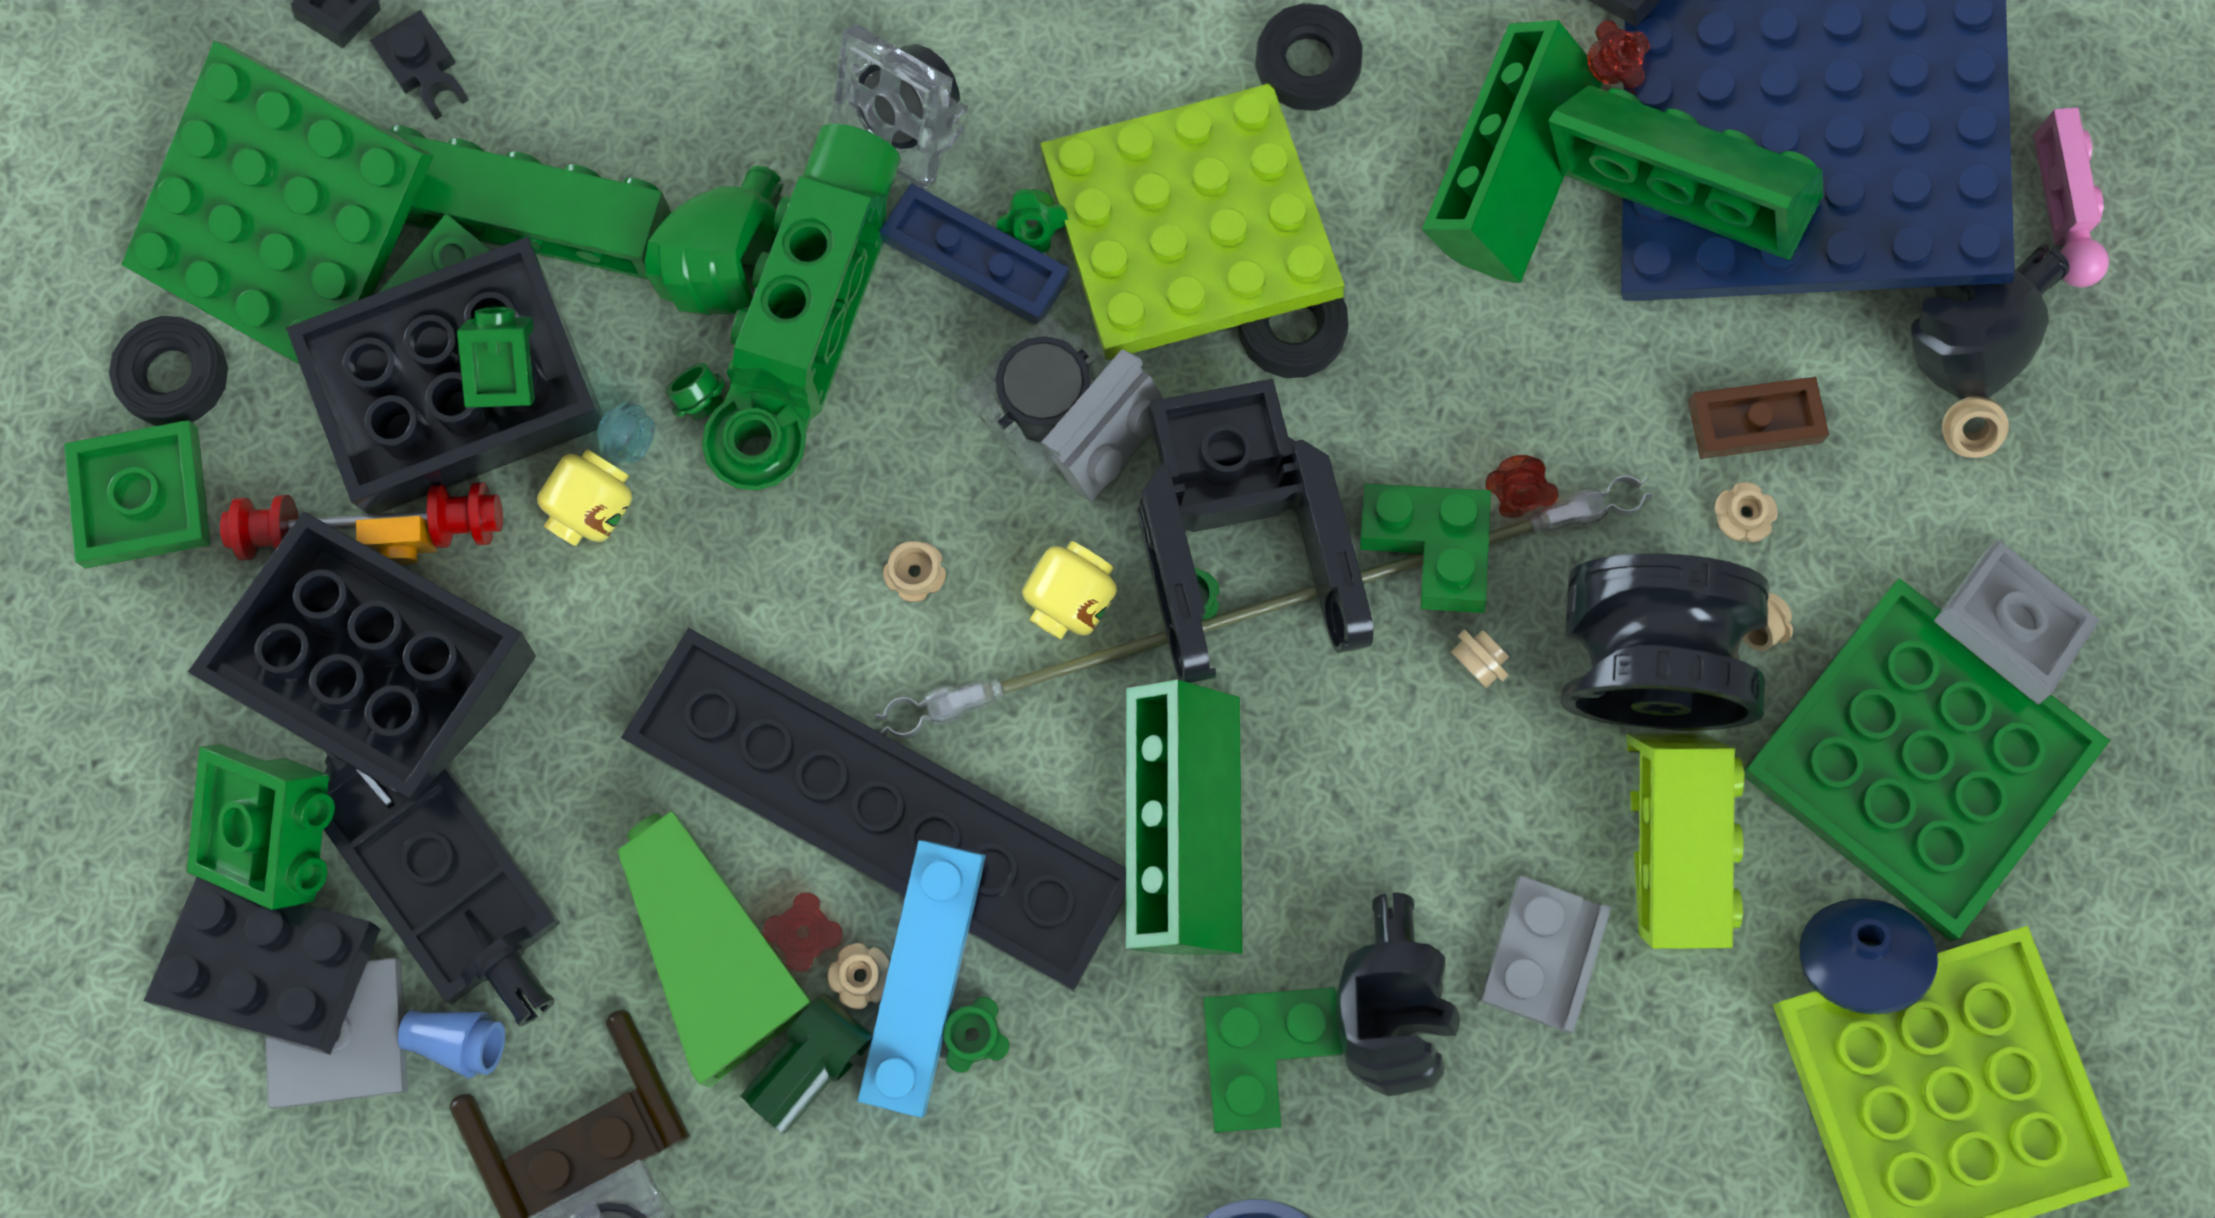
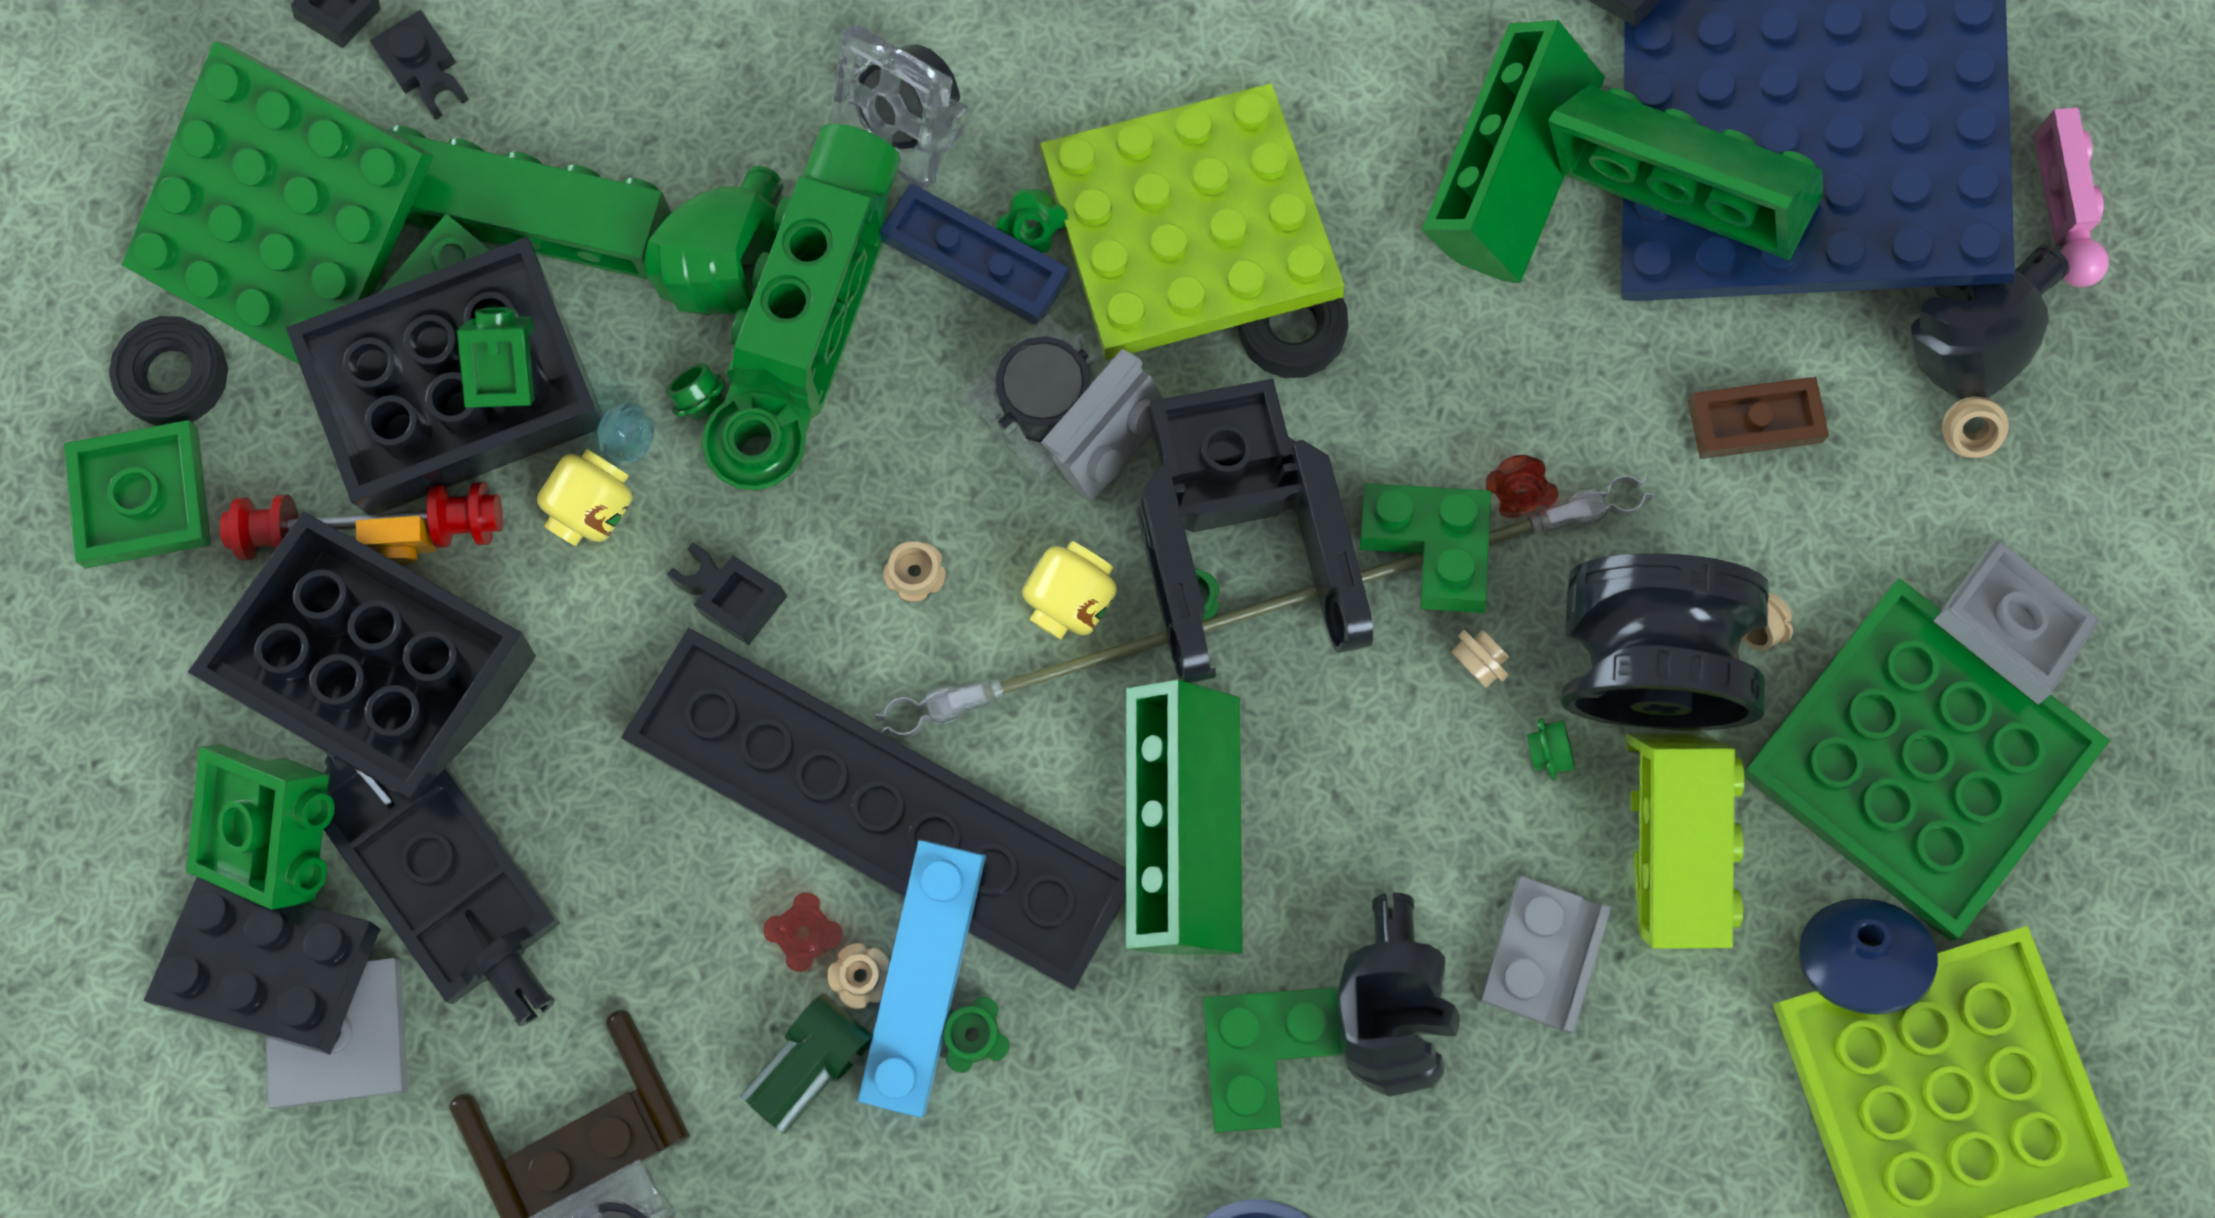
medium blue cone [398,1010,505,1078] -> none
bright green slope [617,811,813,1088] -> none
black tyre [1255,3,1363,111] -> none
clear red plate [1588,20,1650,88] -> none
tan plate [1714,482,1778,543] -> none
none -> black plate [667,543,787,646]
none -> green plate [1527,718,1575,781]

